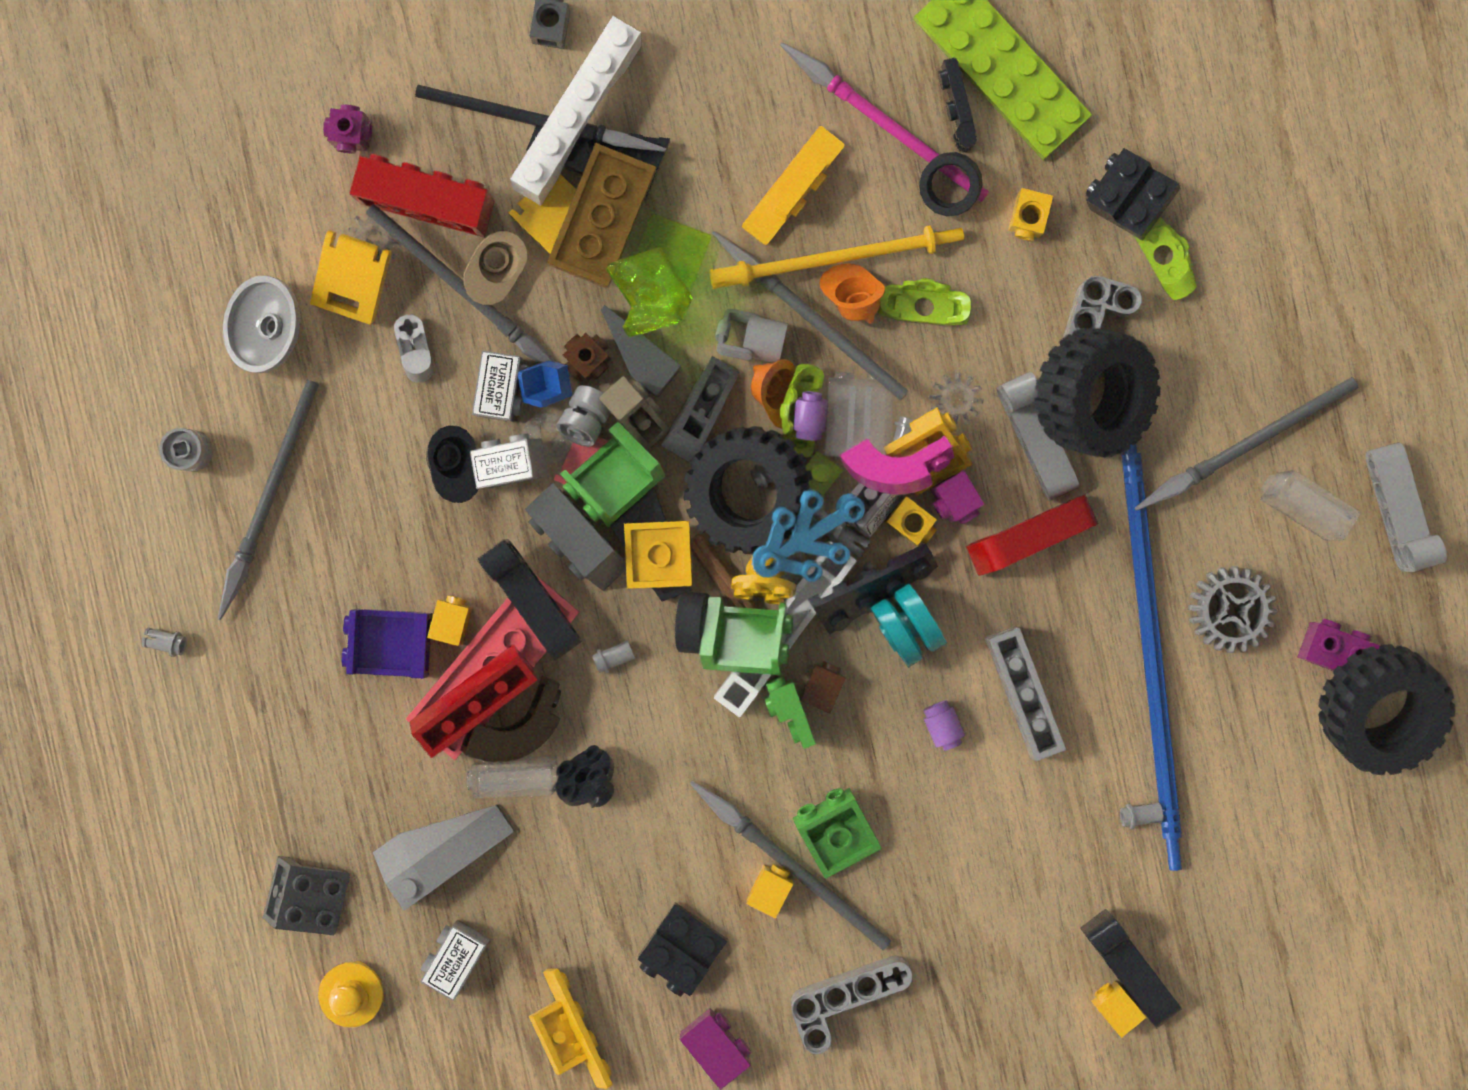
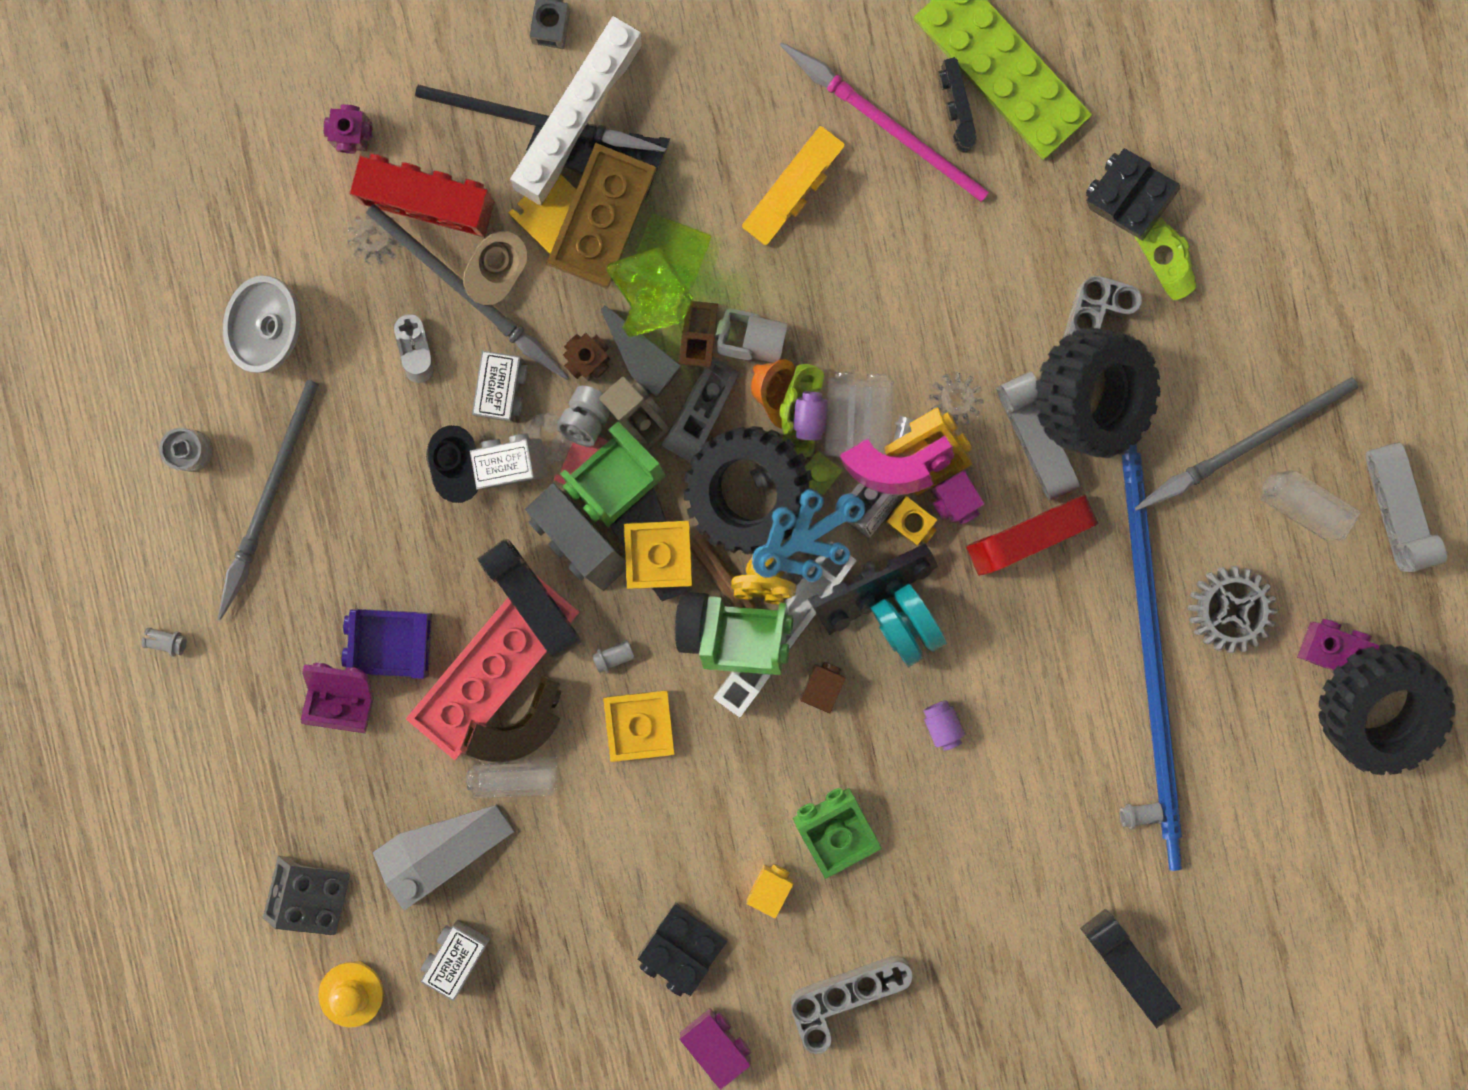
yellow container [310,230,392,325] -> none
red brick [409,644,537,759] -> none
yellow brick [427,595,473,646] -> none
blue panel [518,360,572,408] -> none
yellow bracket [529,968,613,1089] -> none
black plate [556,745,614,808] -> none
dark grey piece [690,781,891,950] -> none
yellow bar [709,225,964,290] -> none
dark grey piece [712,231,909,401] -> none
bright green plate [764,676,816,749] -> none
light grey pin [810,509,871,558] -> none
orange piece [820,263,885,324] -> none
lime piece [878,278,971,326] -> none
black tyre [919,152,983,216] -> none
light grey brick [985,626,1066,761] -> none
yellow brick [1008,188,1053,241] -> none
yellow brick [1091,981,1146,1038] -> none
none -> magenta bracket [300,662,374,734]
none -> yellow plate [603,690,675,762]
none -> reddish brown slope [679,300,718,367]

